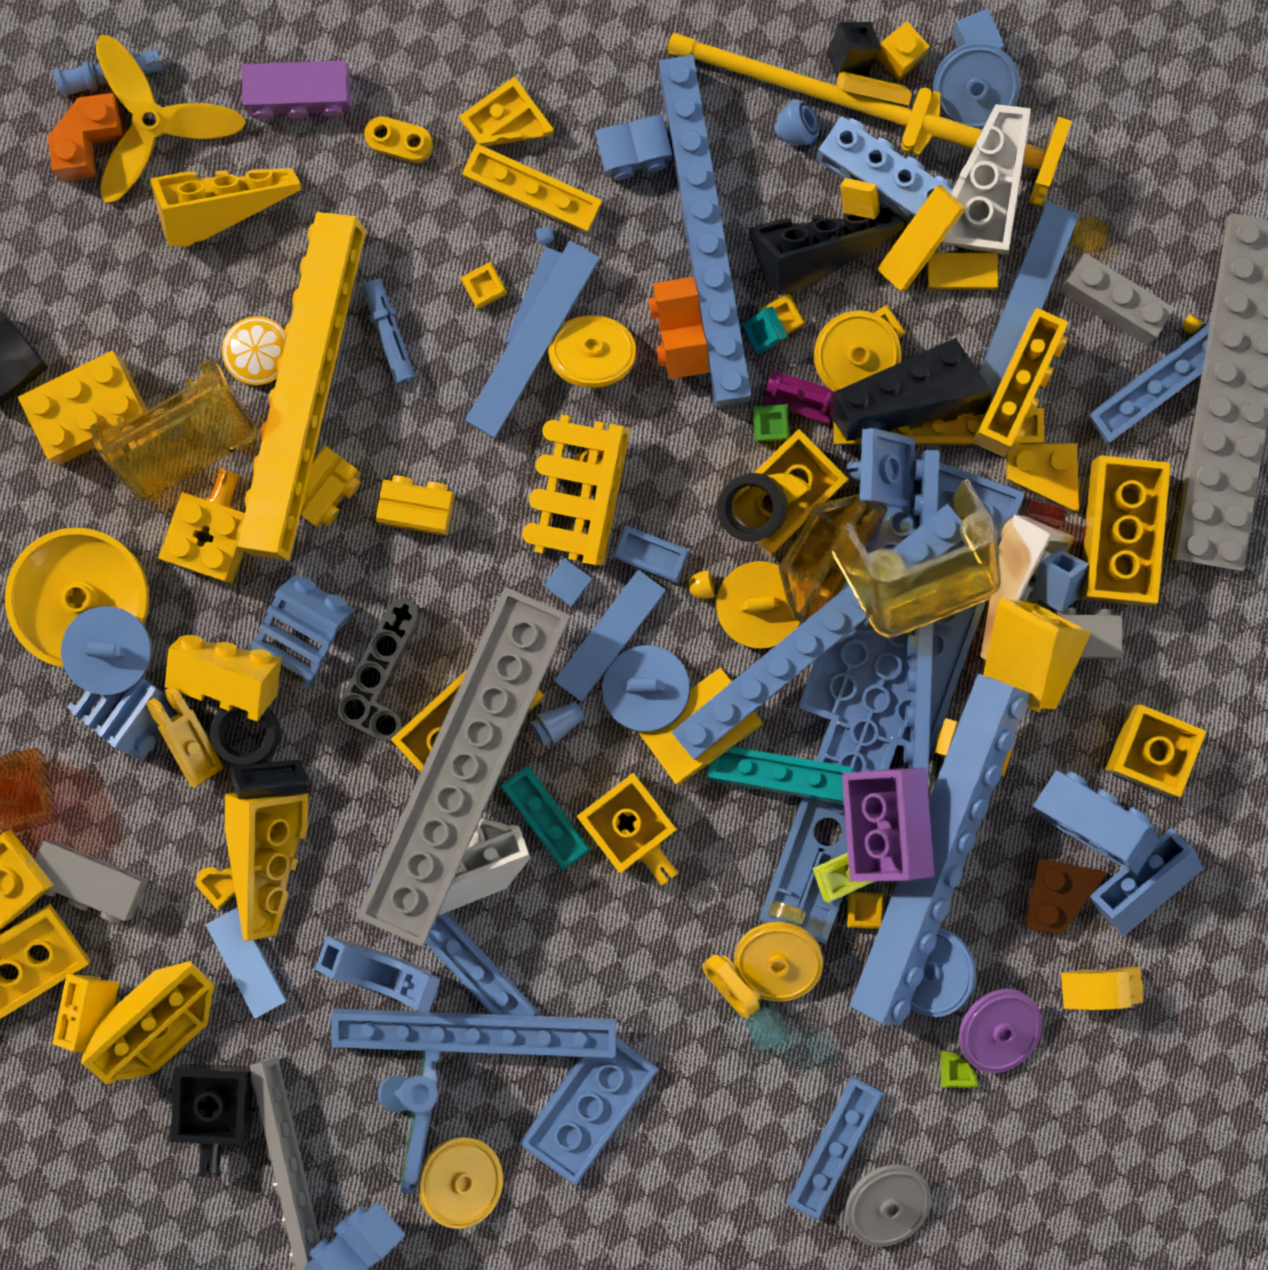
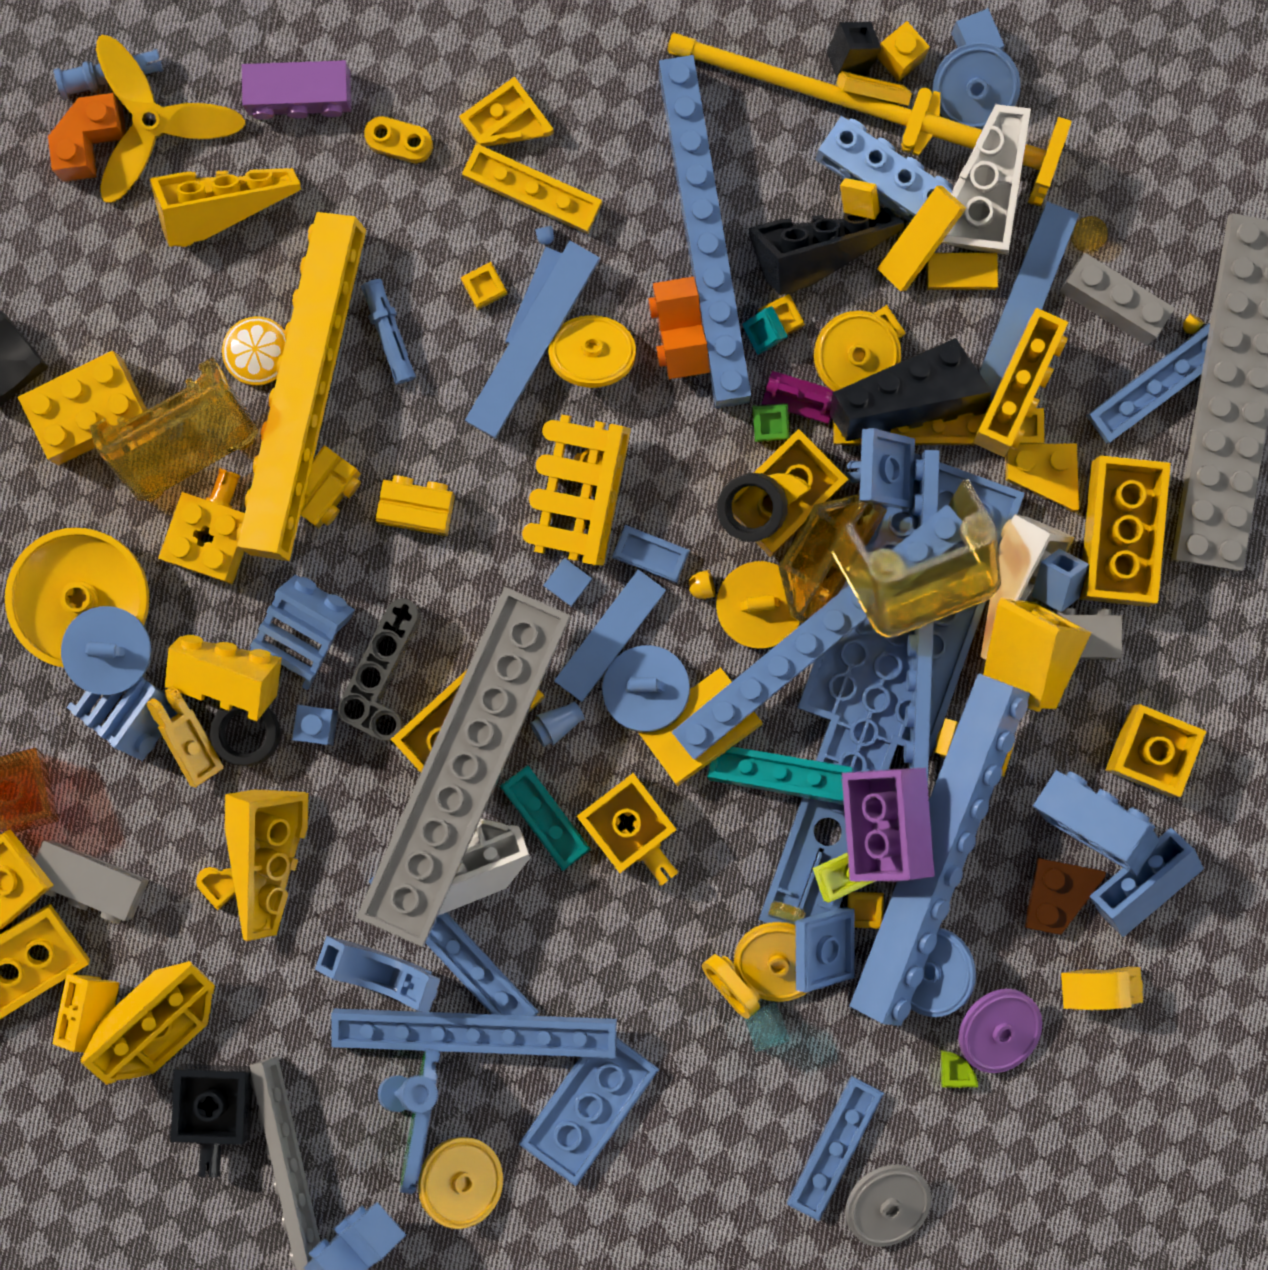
light blue tile [205,907,288,1019] -> none
black tile [230,760,309,800] -> none
medium blue brick [595,115,673,180] -> none
medium blue cone [775,99,819,145] -> none
clear red tile [1023,501,1066,529] -> none
none -> medium blue brick [292,705,338,746]
none -> medium blue tile [796,907,855,993]

